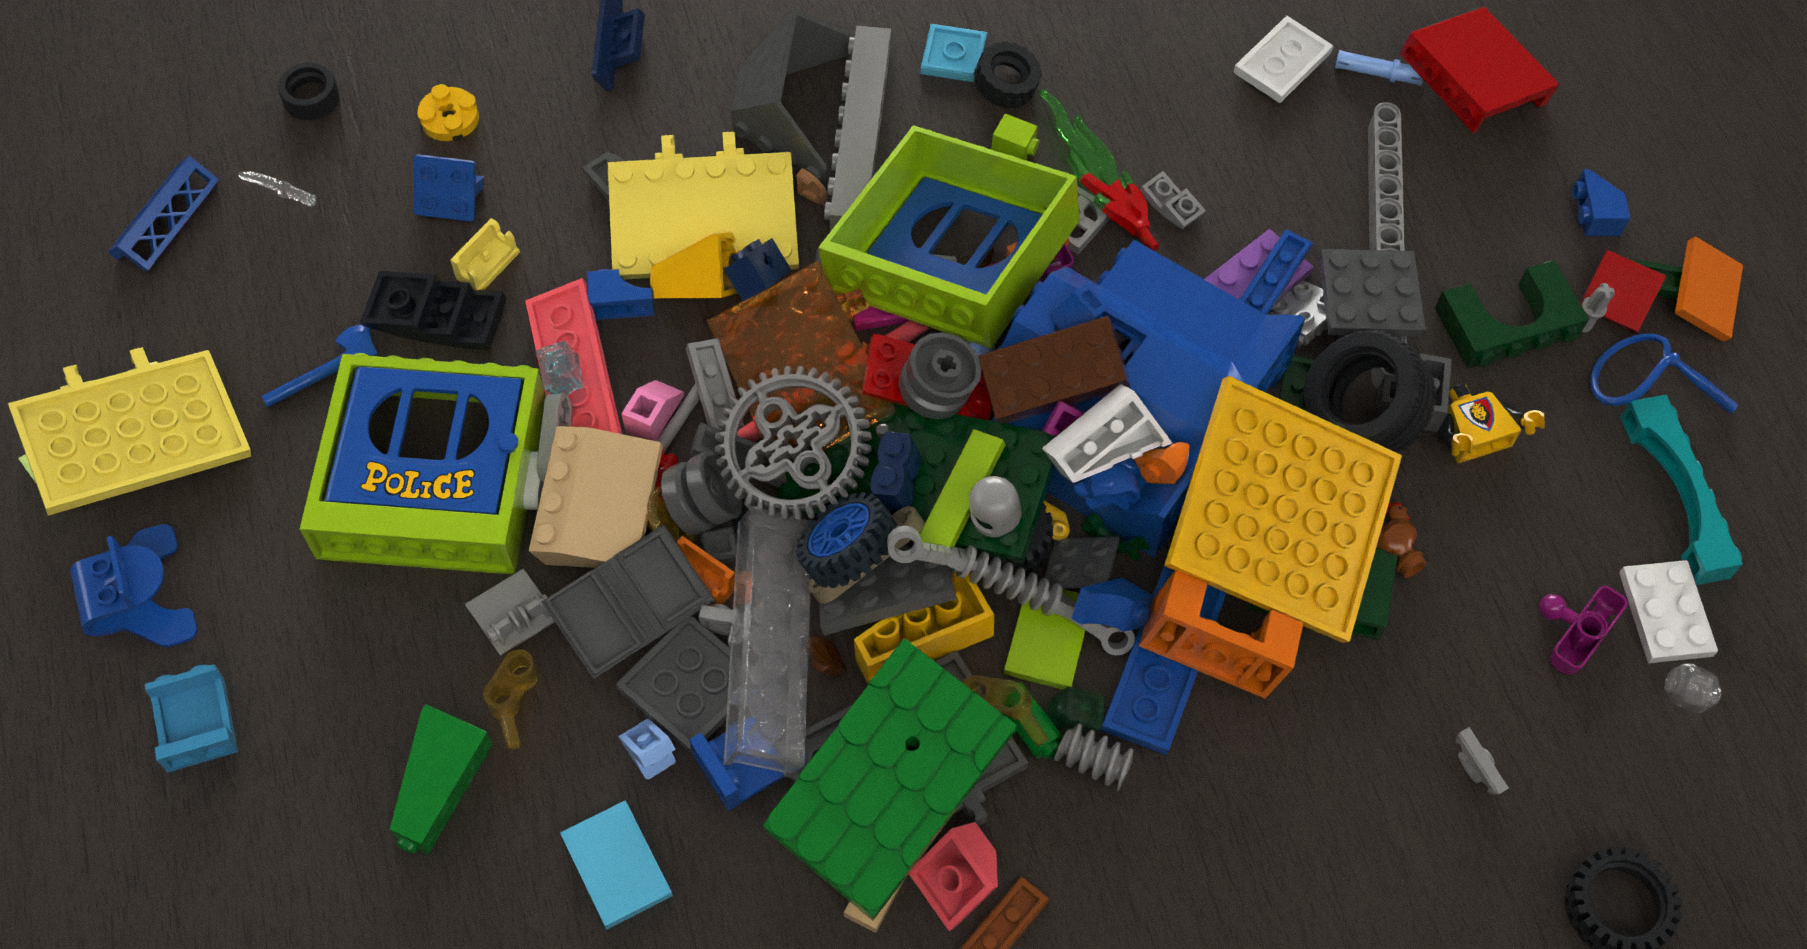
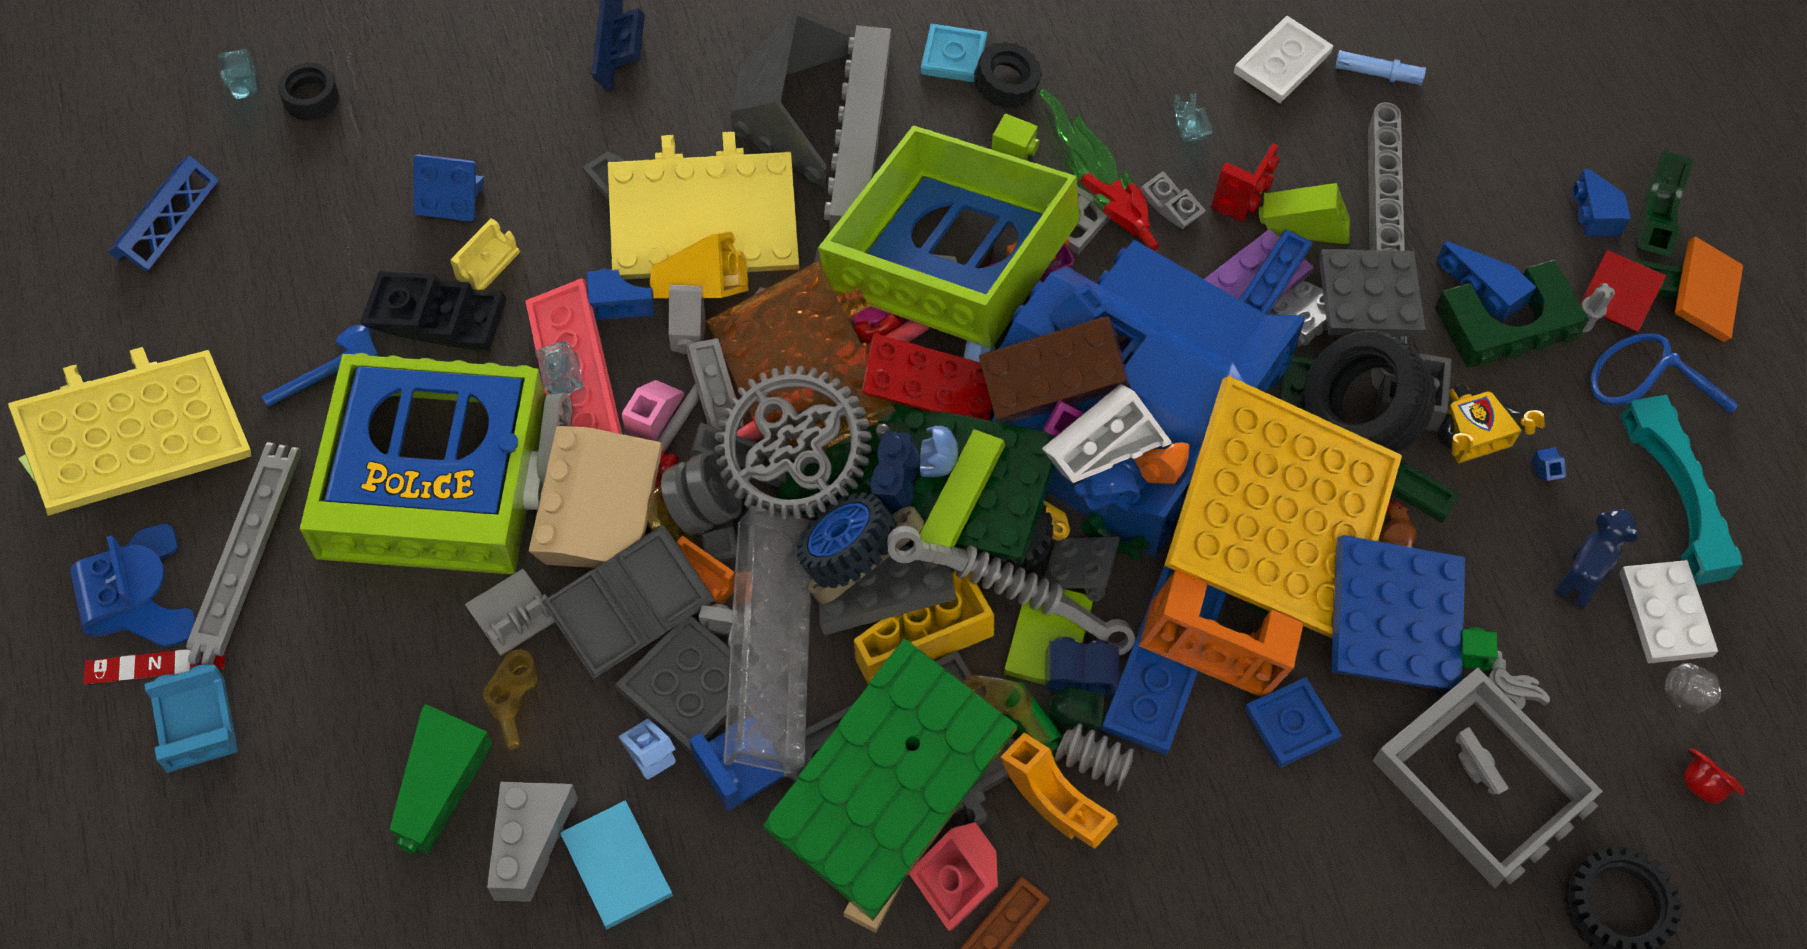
clear piece [237,172,317,207] -> none
yellow plate [417,84,479,141] -> none
dark blue brick [724,238,791,302] -> none
medium nougat tile [796,168,829,205] -> none
reddish brown plate [807,636,847,678] -> none
dark grey wheel [898,332,982,419] -> none
light grey helmet [969,476,1022,537] -> none
blue arch [1071,577,1154,632] -> none
red panel [1399,7,1560,133] -> none
magenta piece [1539,586,1628,675] -> none
none -> red sticker [83,649,225,684]
none -> light grey hinge [186,442,301,665]
none -> clear light blue brick [217,49,259,99]
none -> light grey wedge [487,782,578,902]
none -> light grey slope [668,285,706,354]
none -> red arm [855,313,903,342]
none -> medium blue hair [920,426,958,478]
none -> light orange arch [1000,733,1118,849]
none -> dark blue brick [1045,637,1119,696]
none -> clear light blue plate [1173,92,1213,142]
none -> red bracket [1211,143,1280,223]
none -> blue plate [1244,677,1342,769]
none -> lime slope [1259,183,1350,244]
none -> blue plate [1331,535,1465,692]
none -> light grey window [1373,668,1603,888]
none -> dark green tile [1391,462,1460,523]
none -> blue slope [1436,241,1536,323]
none -> green plate [1460,627,1498,671]
none -> light grey piece [1488,651,1550,710]
none -> blue piece [1531,447,1566,481]
none -> dark blue animal [1554,509,1639,609]
none -> dark green arch [1637,150,1695,257]
none -> red hat [1684,748,1745,804]

